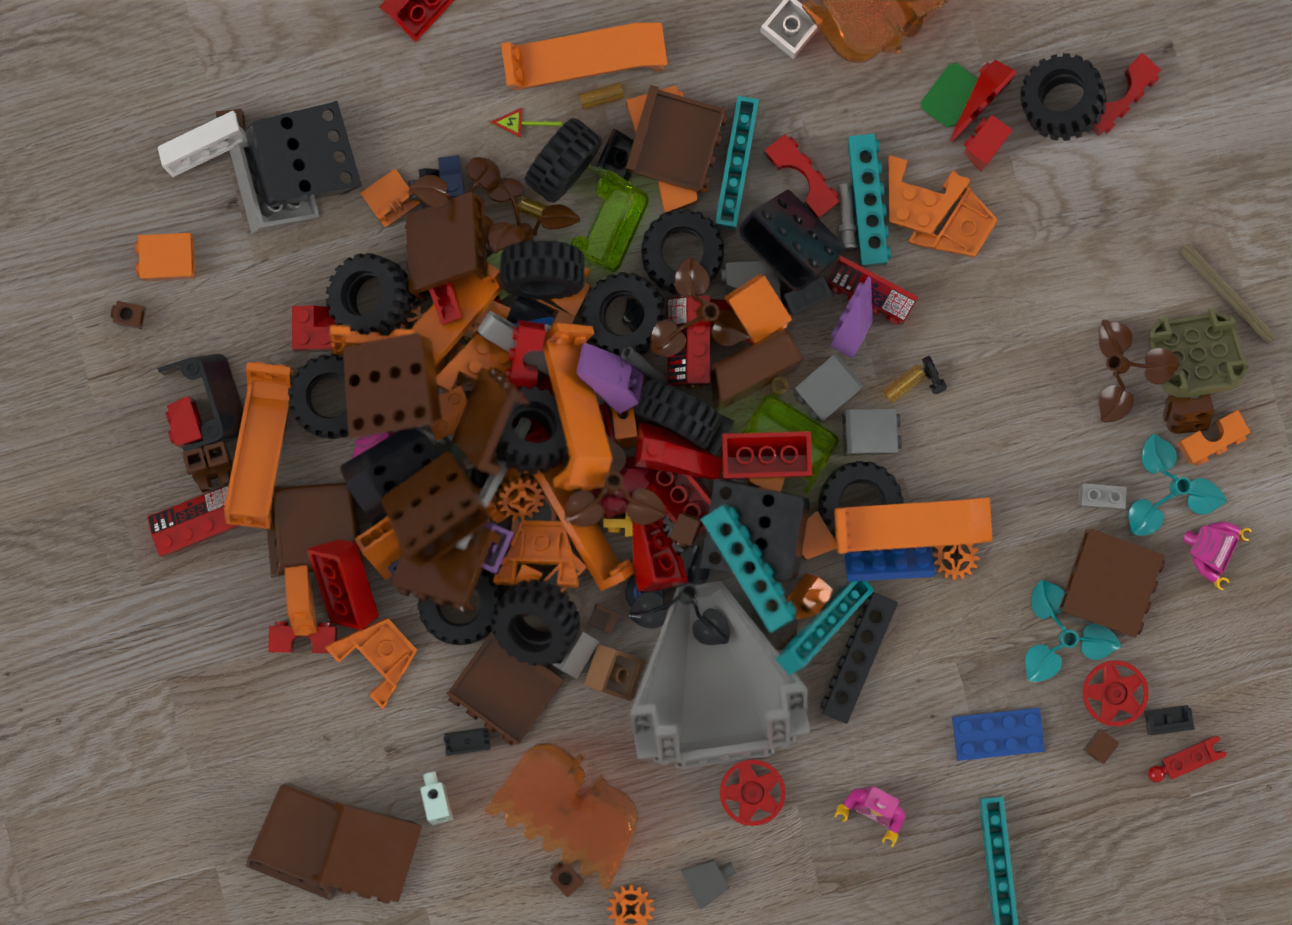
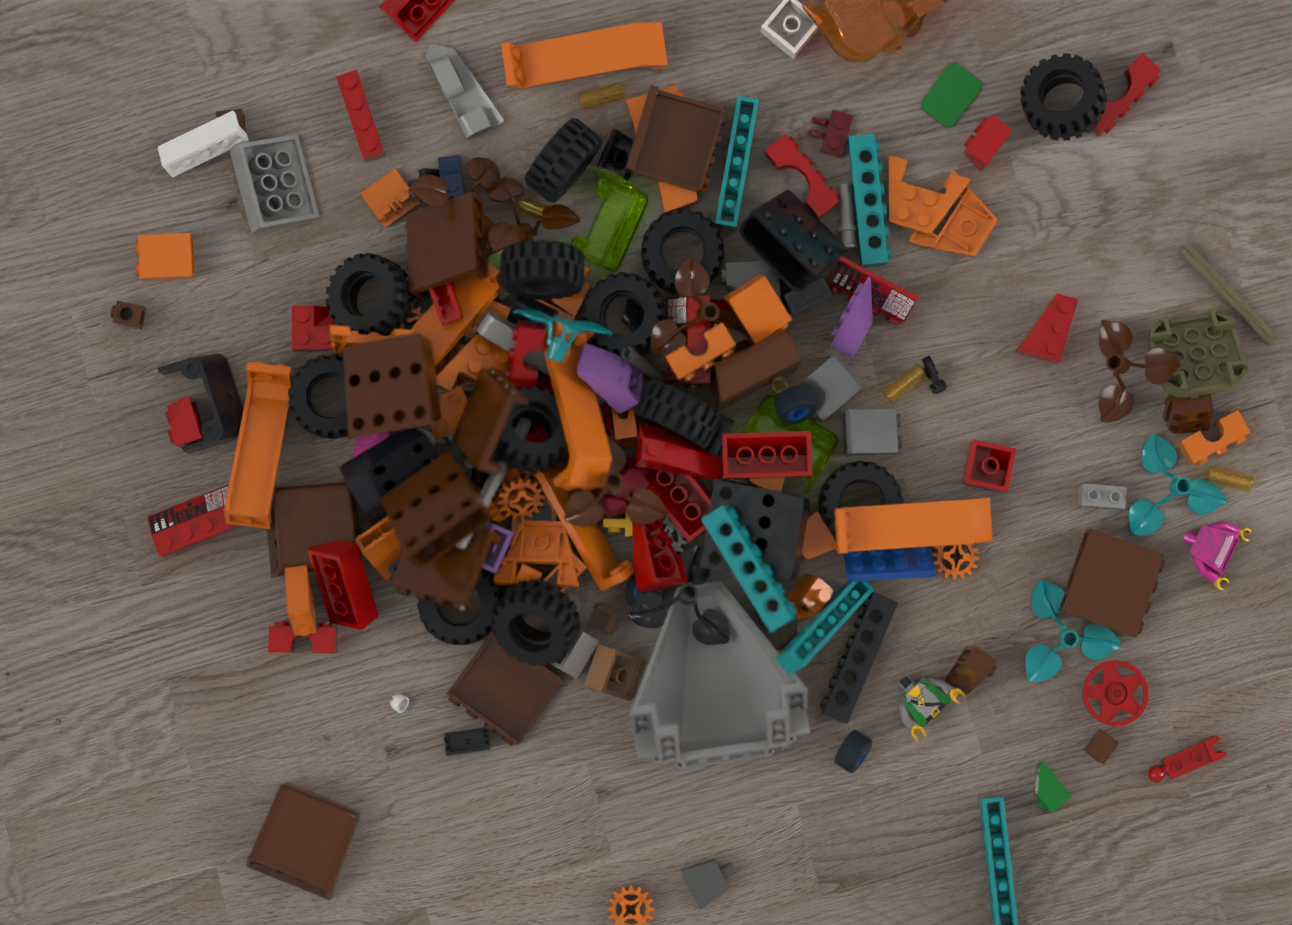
reddish brown hips [182,441,233,493] -> none
black piece [246,101,362,207] -> none
reddish brown panel [312,801,422,904] -> none
orange wing [325,617,417,710] -> none
light aqua torso [420,772,454,825] -> none
clear orange animal [485,743,638,889] -> none
piece [490,108,563,138] -> none
reddish brown brick [550,861,584,898] -> none
reddish brown brick [670,511,702,547] -> none
red wheel [720,760,786,826] -> none
dark pink torso [835,786,905,847] -> none
red wedge [949,59,1017,143] -> none
blue plate [952,708,1045,761] -> none
black hinge [1144,705,1195,736] -> none
none -> red arch [336,70,386,163]
none -> white hinge [390,694,409,713]
none -> light grey panel [425,44,504,139]
none -> teal plant [513,309,613,362]
none -> orange arch [666,323,737,382]
none -> black wheel [773,386,816,425]
none -> dark red hinge [808,110,853,158]
none -> black wheel [834,730,872,773]
none -> torso [898,675,966,742]
none -> reddish brown wedge [944,646,997,696]
none -> red slope [962,440,1016,493]
none -> red wedge [1015,293,1078,364]
none -> green slope [1034,761,1072,813]
none -> clear yellow piece [1206,466,1253,492]

